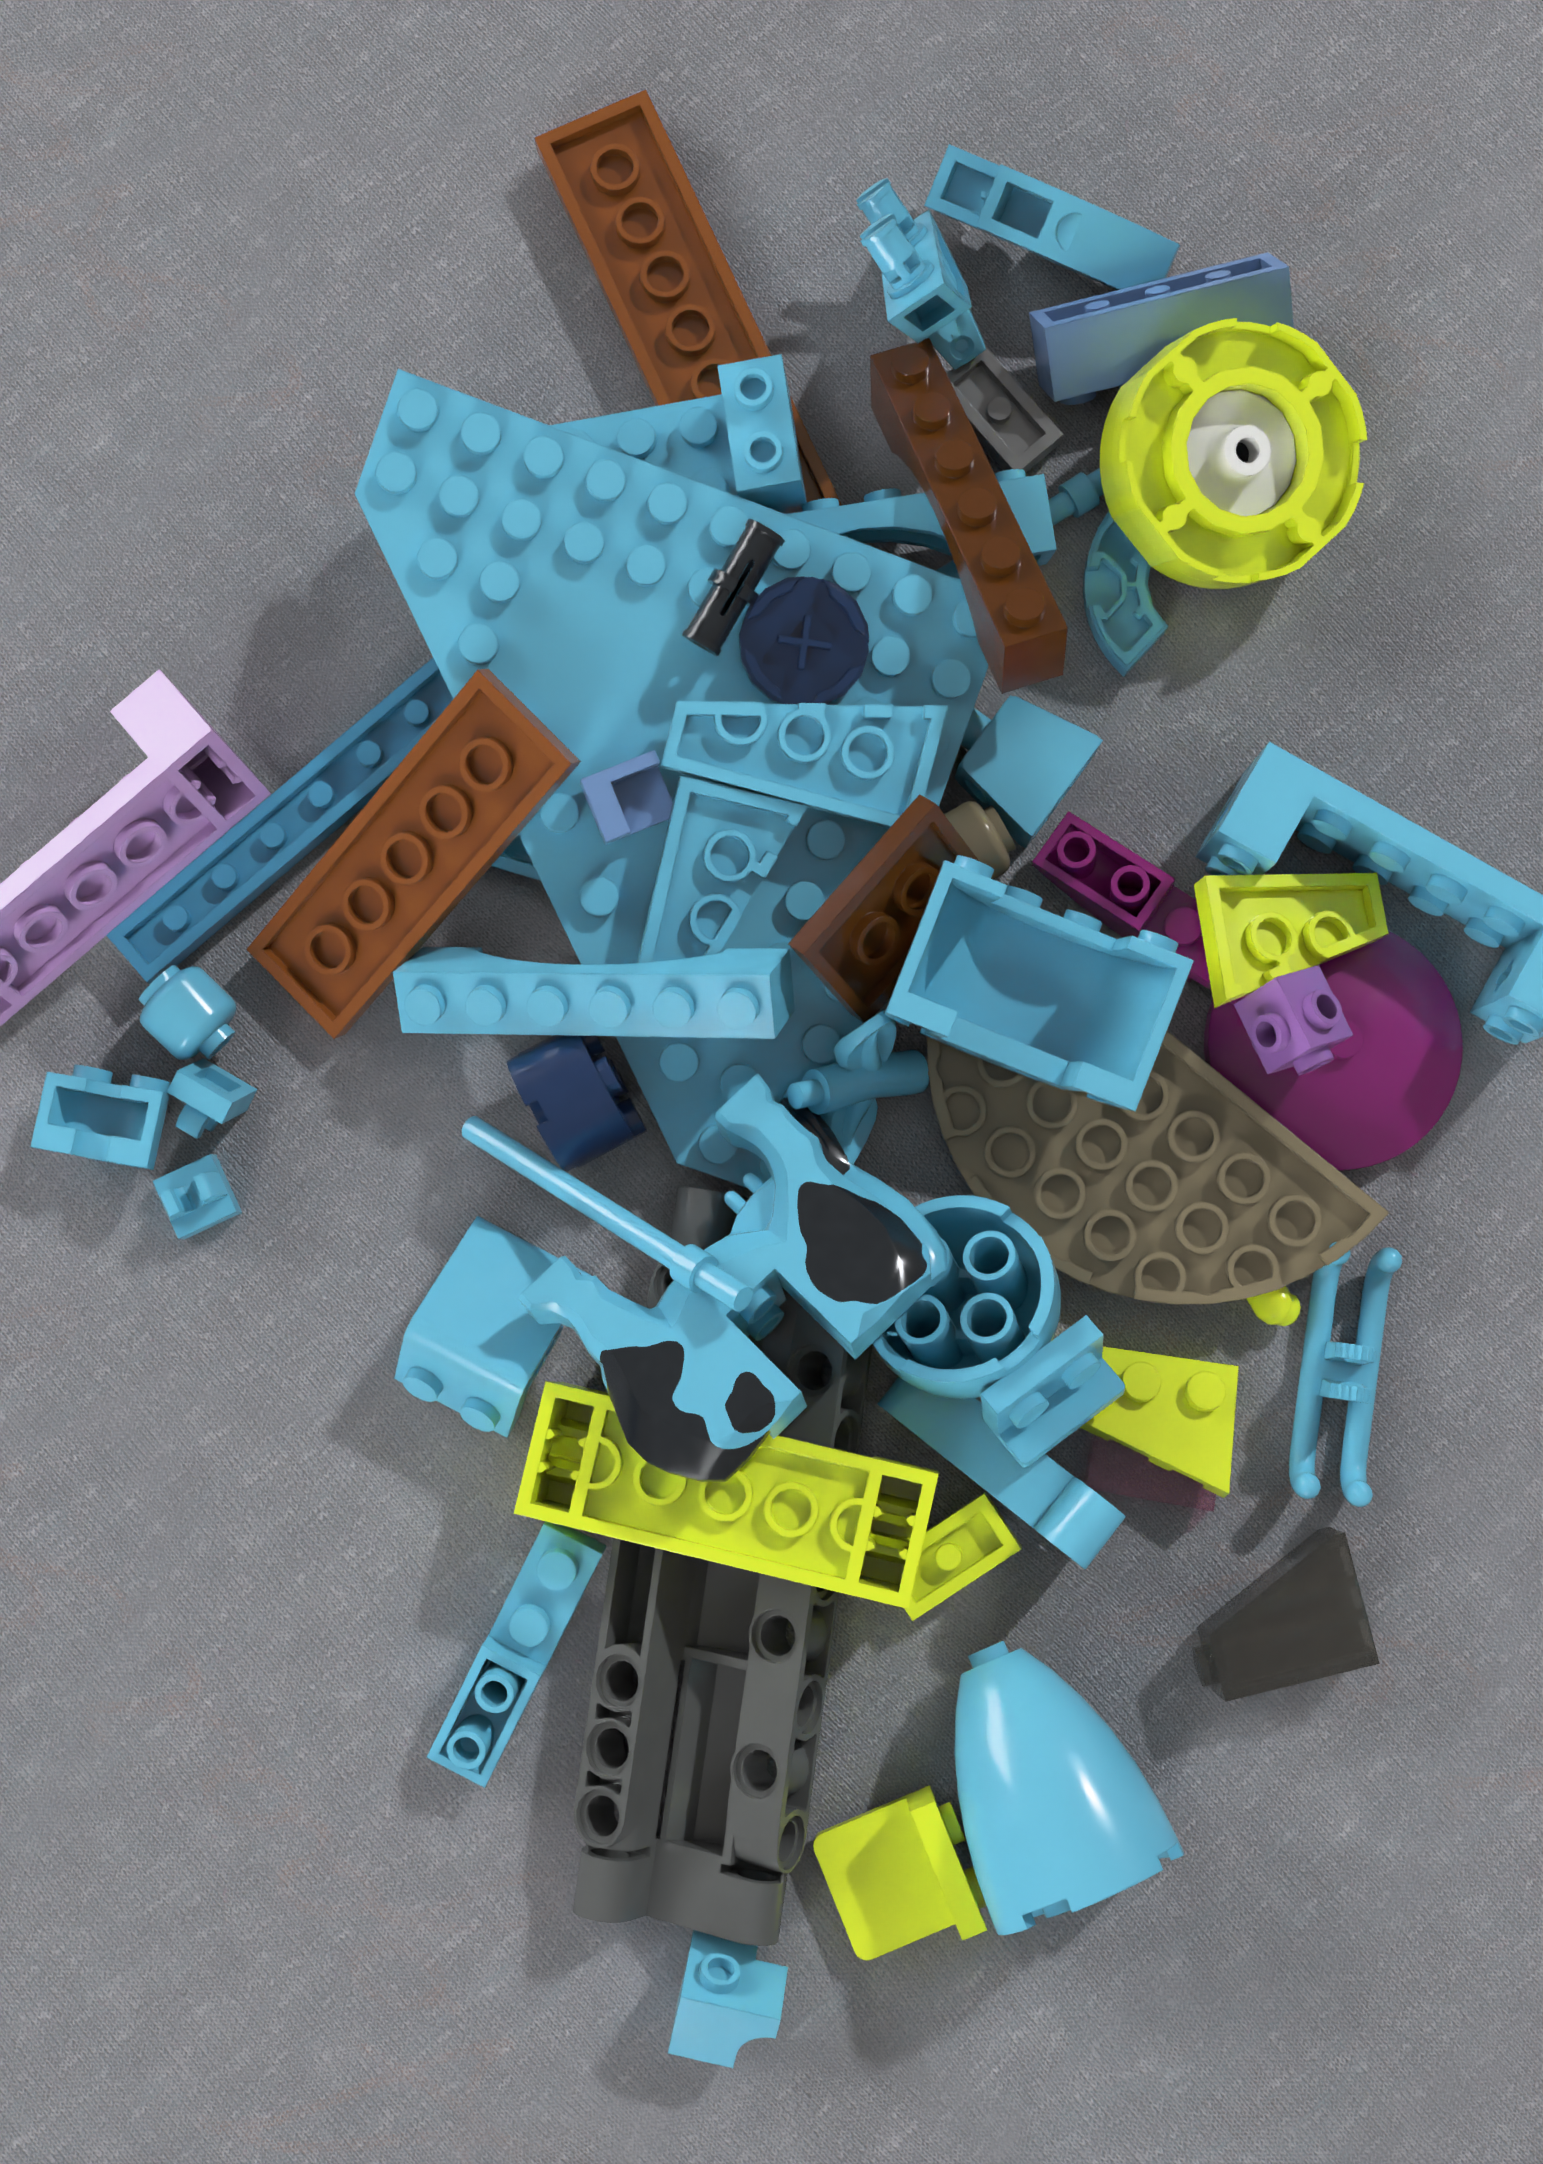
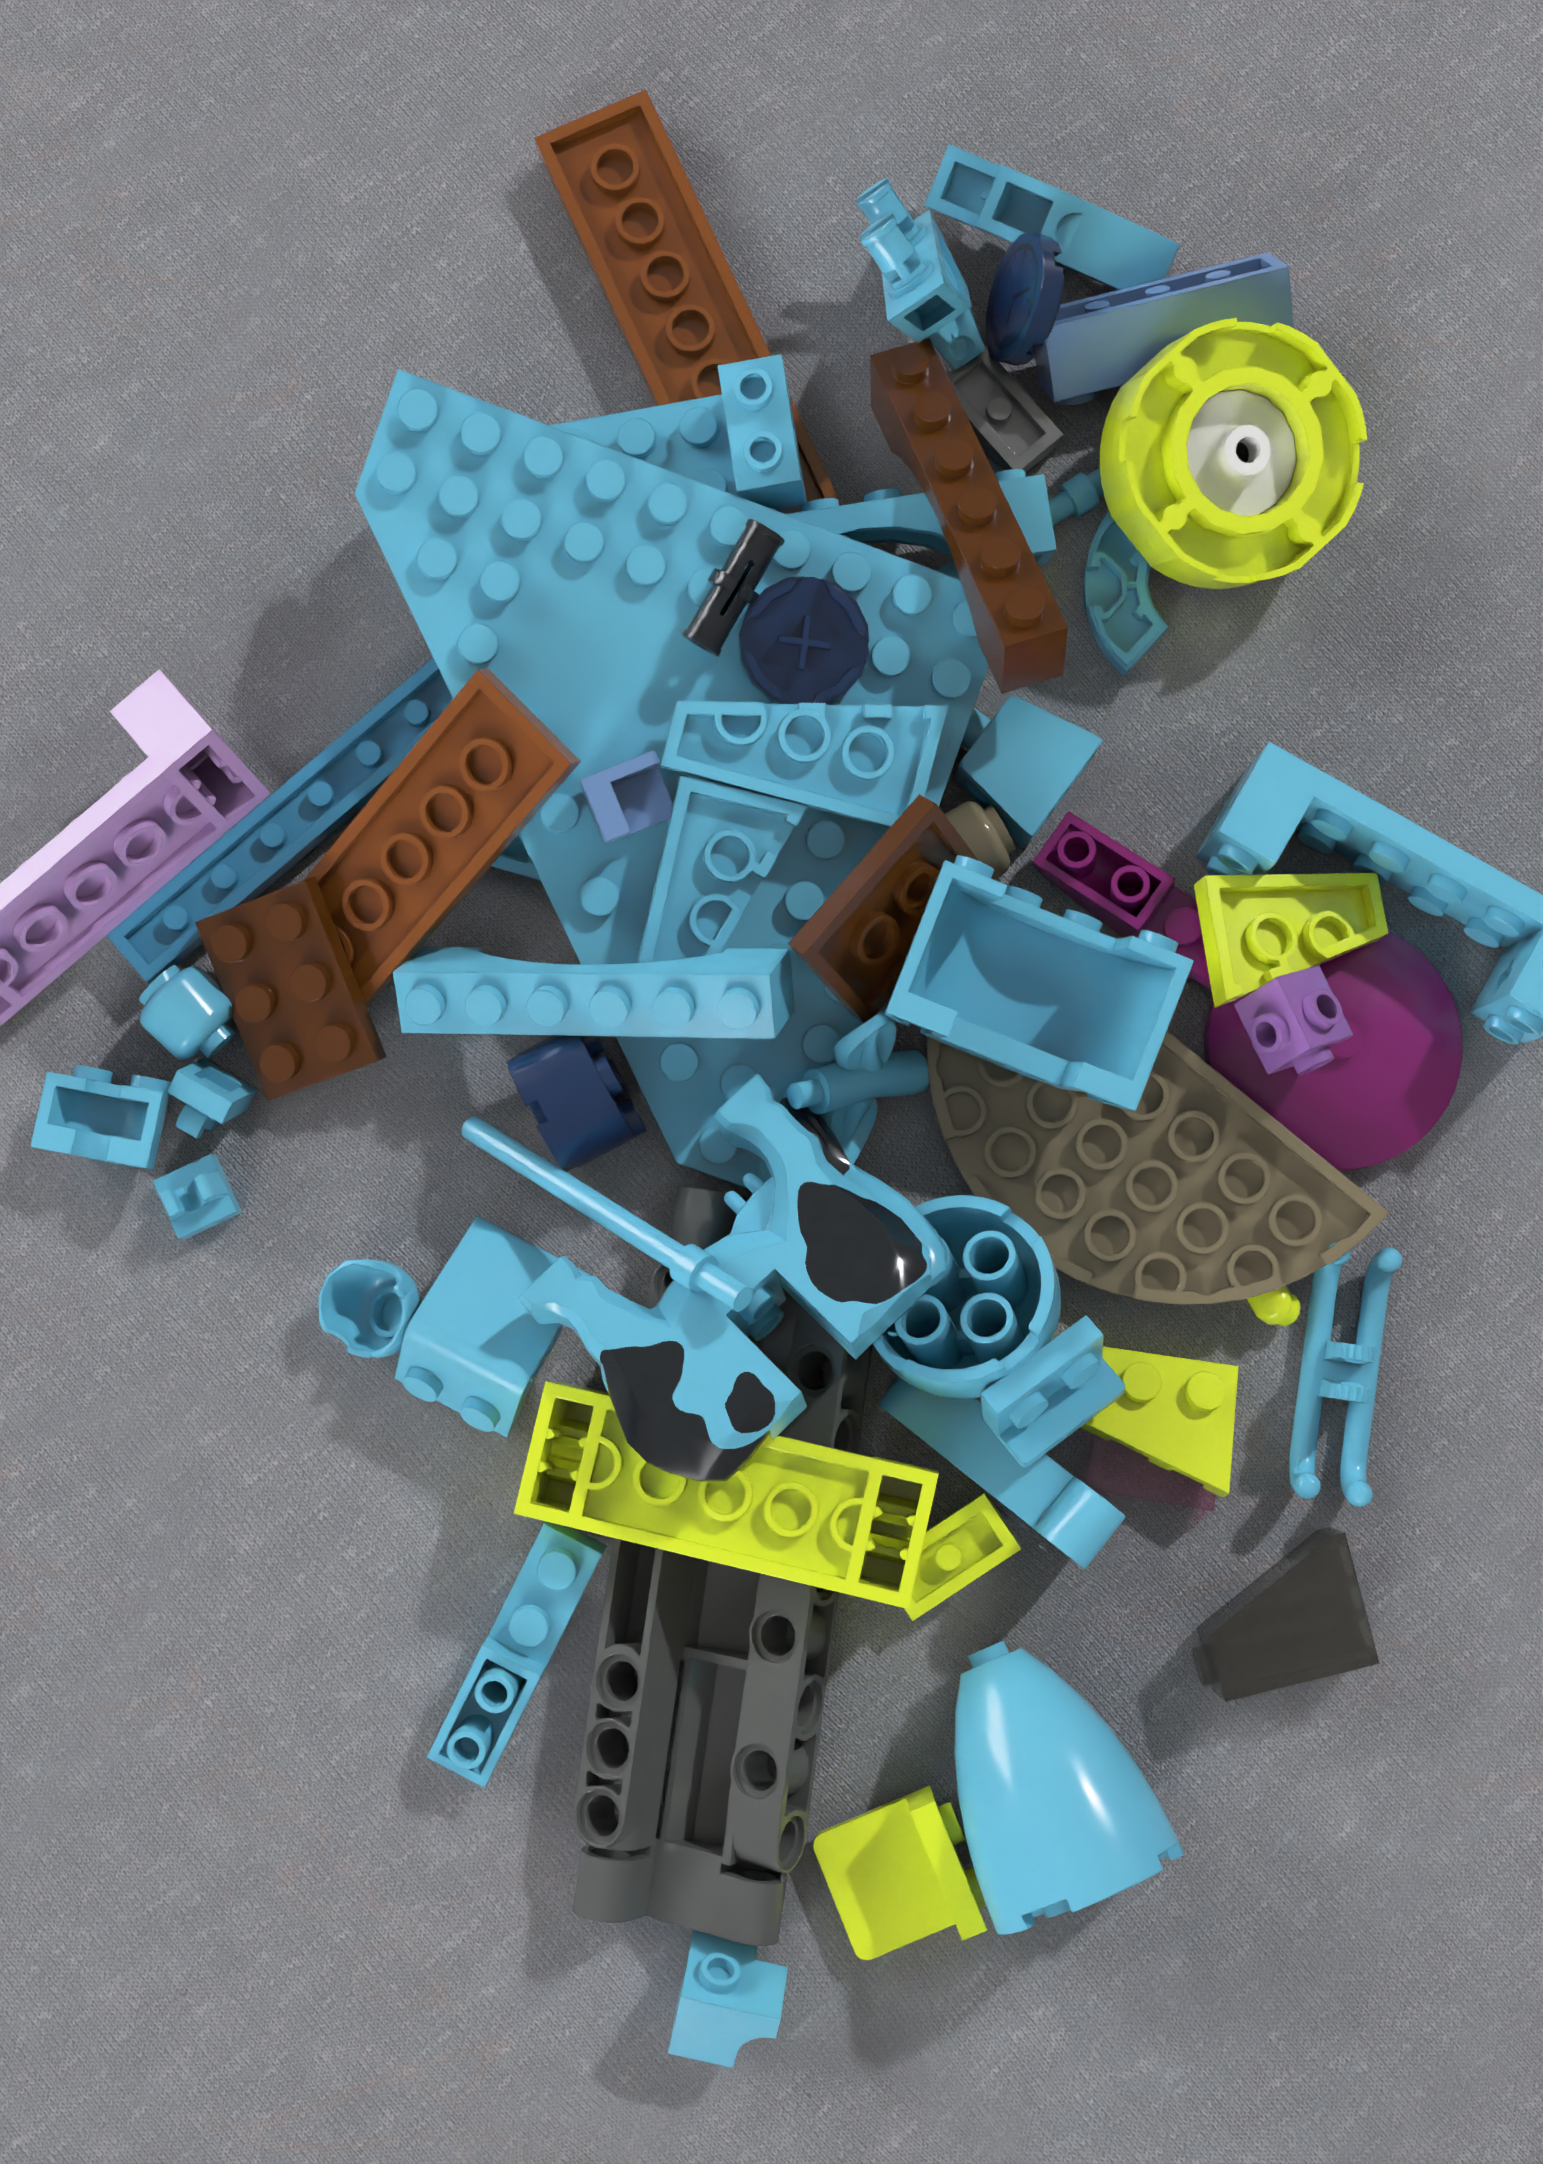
none -> reddish brown plate [195,877,387,1101]
none -> medium azure hair [318,1259,421,1358]
none -> dark blue tile [985,232,1064,366]

